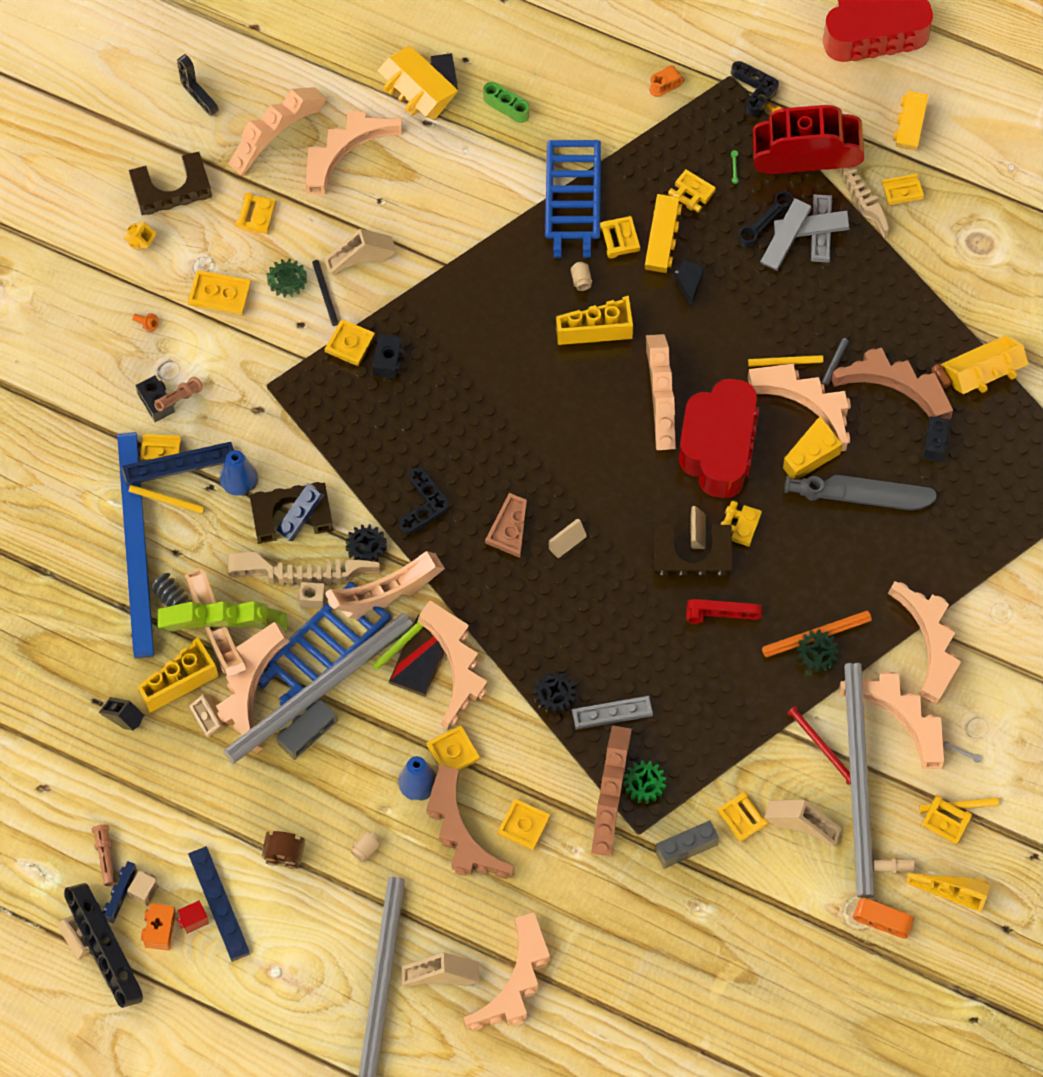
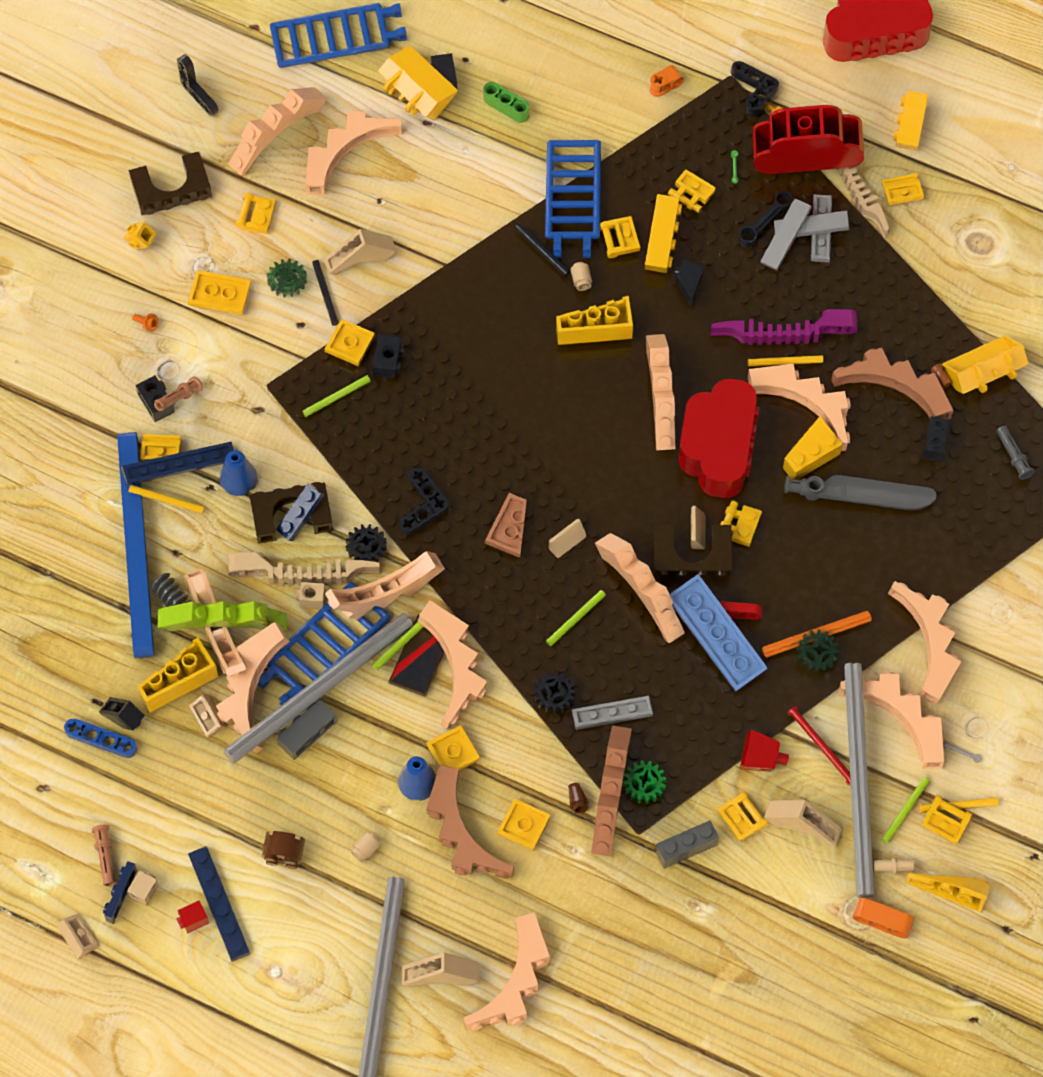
black beam [64,883,143,1008] -> none
orange brick [141,903,176,951] -> none
dark grey bar [821,338,849,388] -> none
none -> blue beam [64,719,137,758]
none -> blue bar [270,3,407,68]
none -> lime bar [302,375,371,417]
none -> black bar [515,223,570,277]
none -> lime bar [546,590,606,646]
none -> reddish brown cone [568,783,589,814]
none -> light nougat arch [595,533,685,643]
none -> medium blue plate [669,574,768,692]
none -> magenta piece [711,309,858,345]
none -> red torso [740,730,789,772]
none -> lime bar [881,777,930,844]
none -> dark grey pin [996,426,1035,480]

